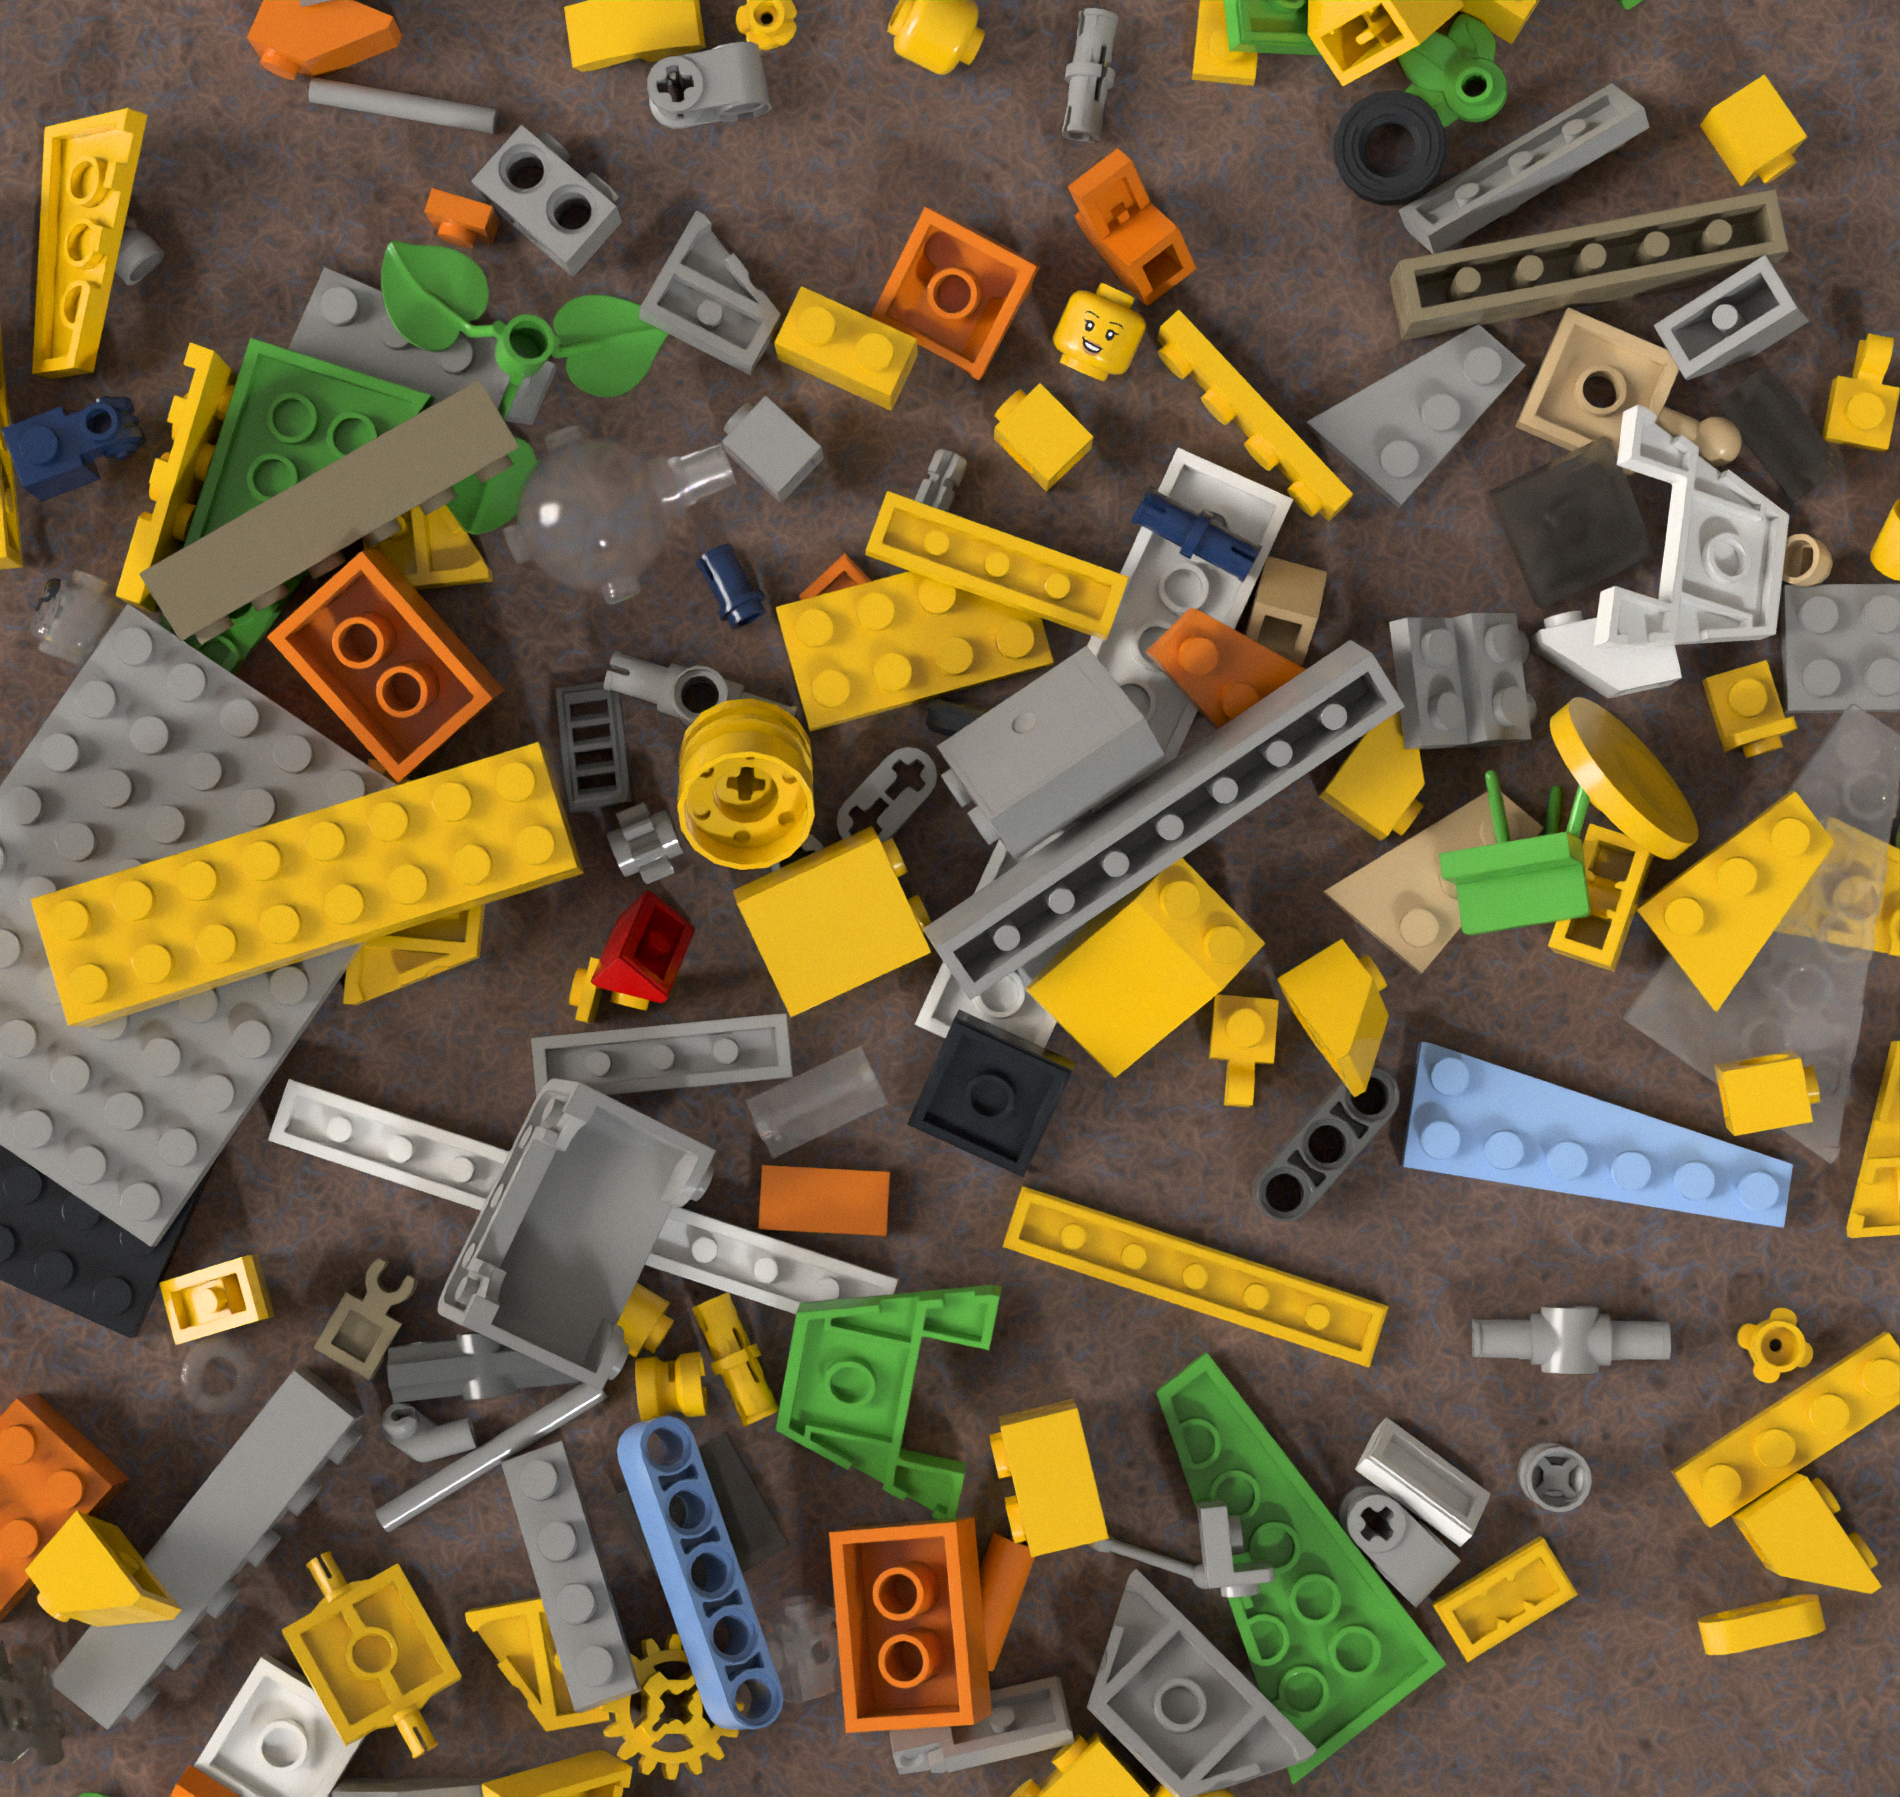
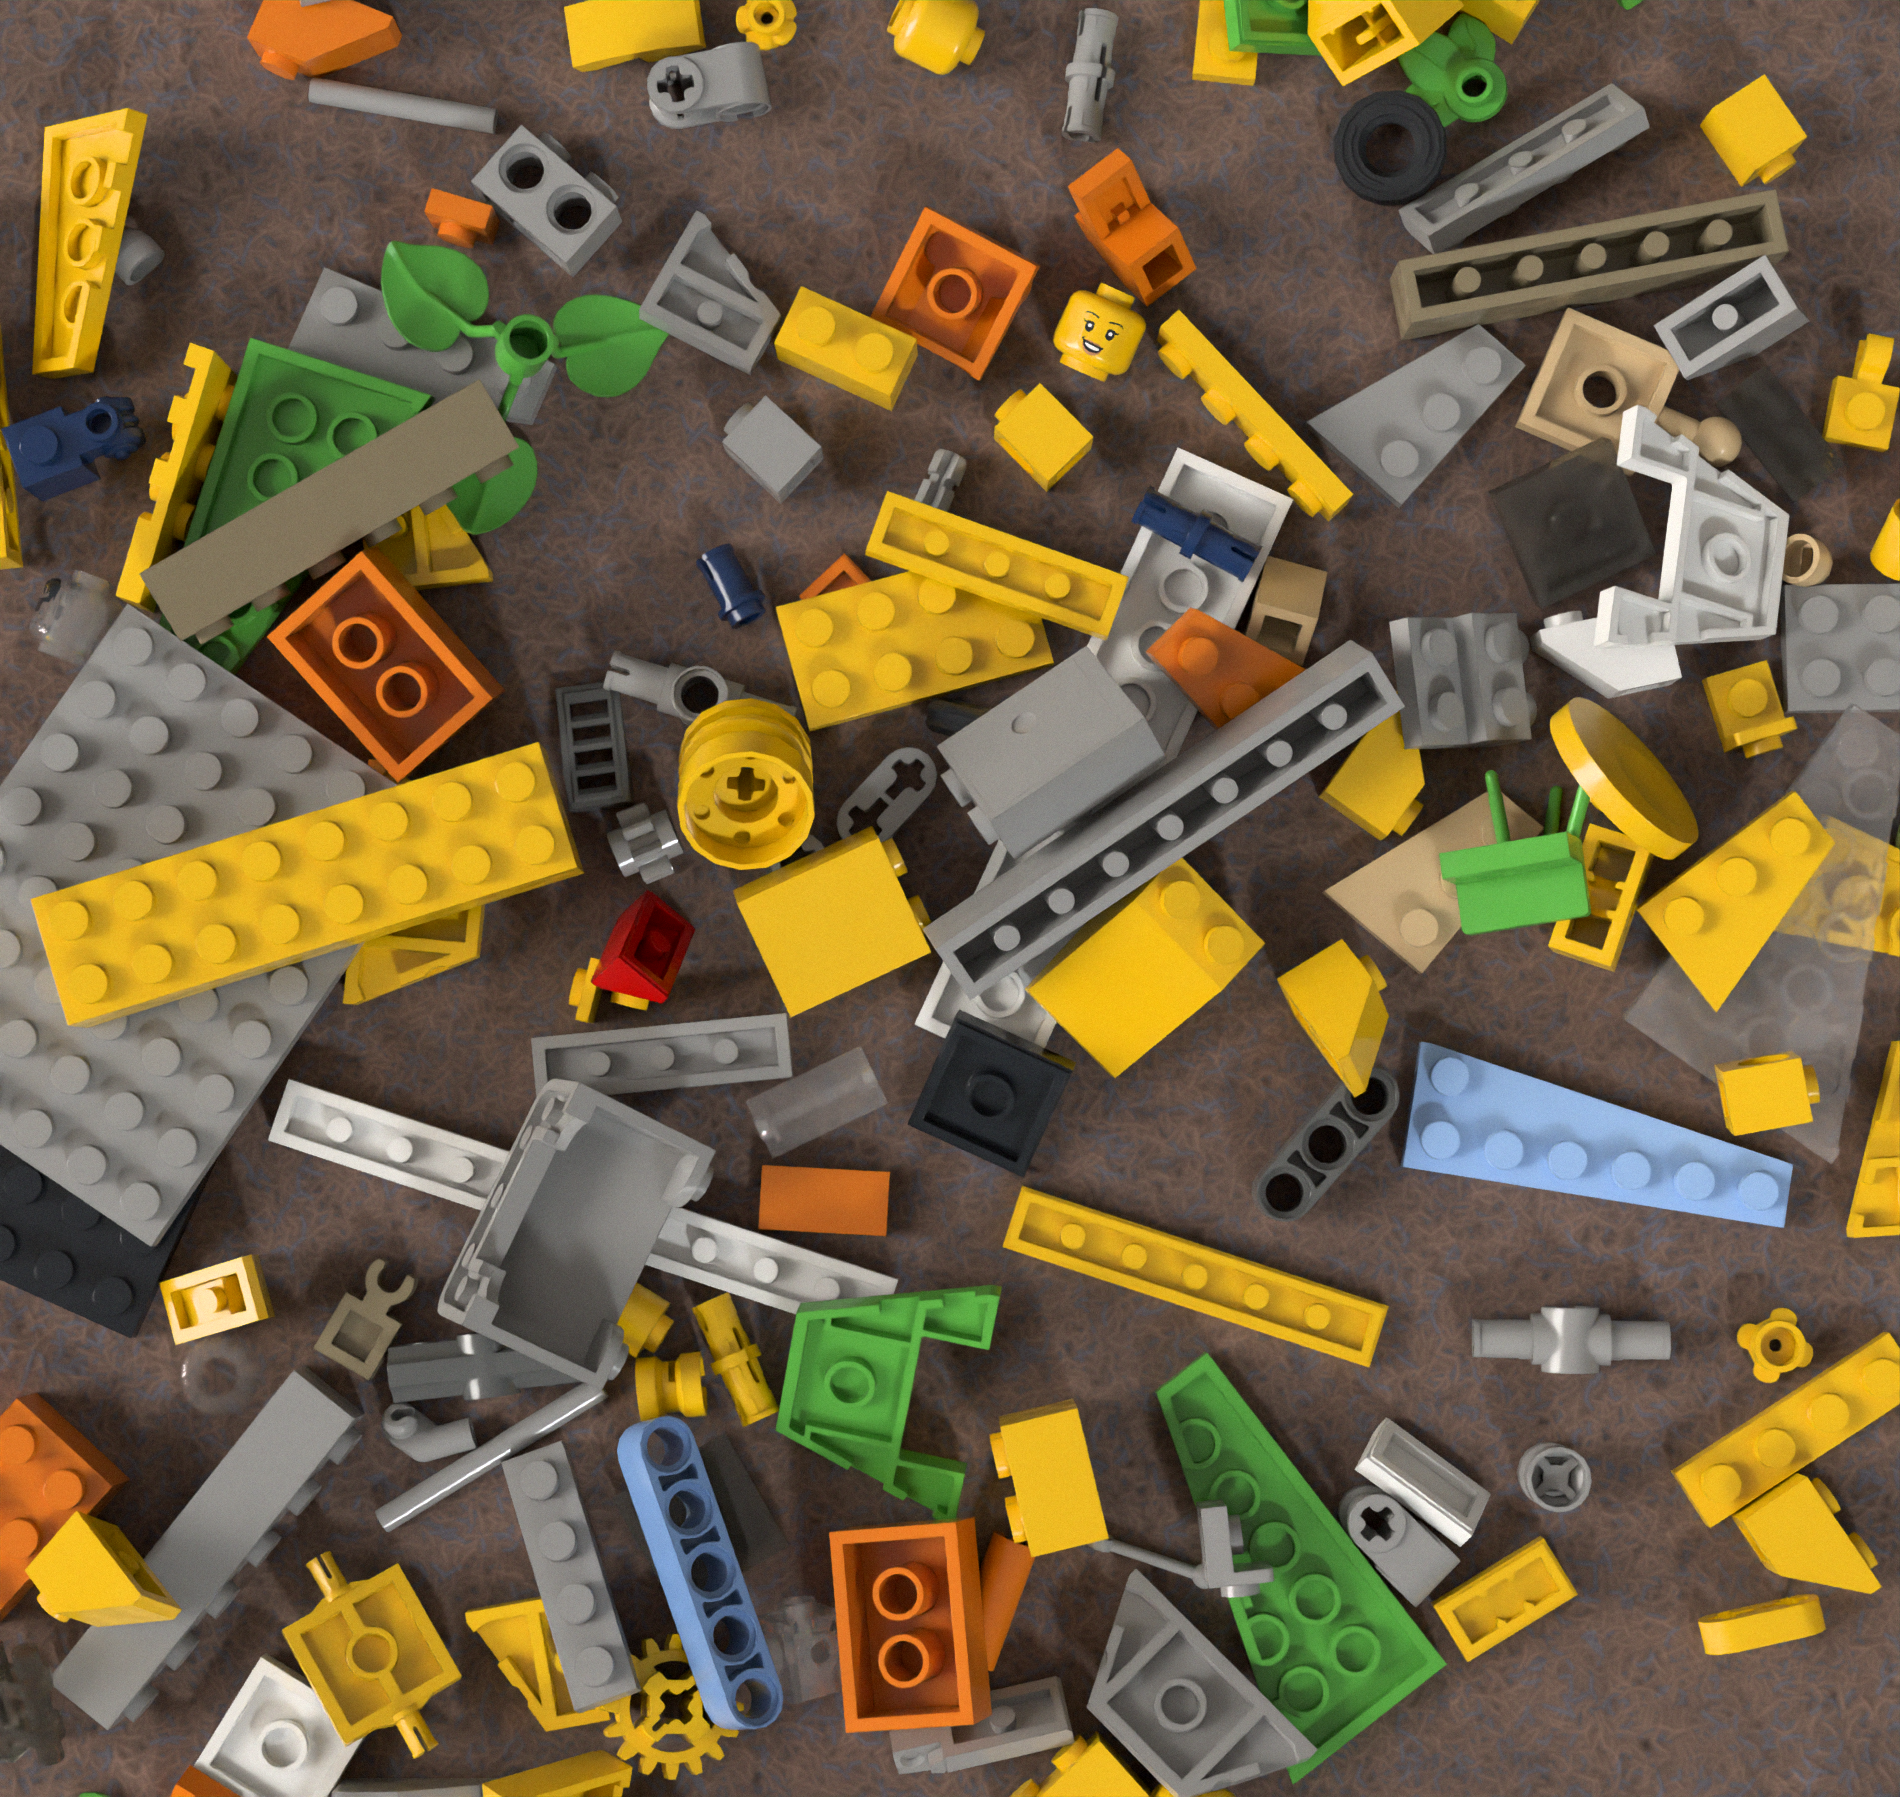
clear piece [503,426,737,604] -> none
yellow plate [1208,994,1279,1108] -> none

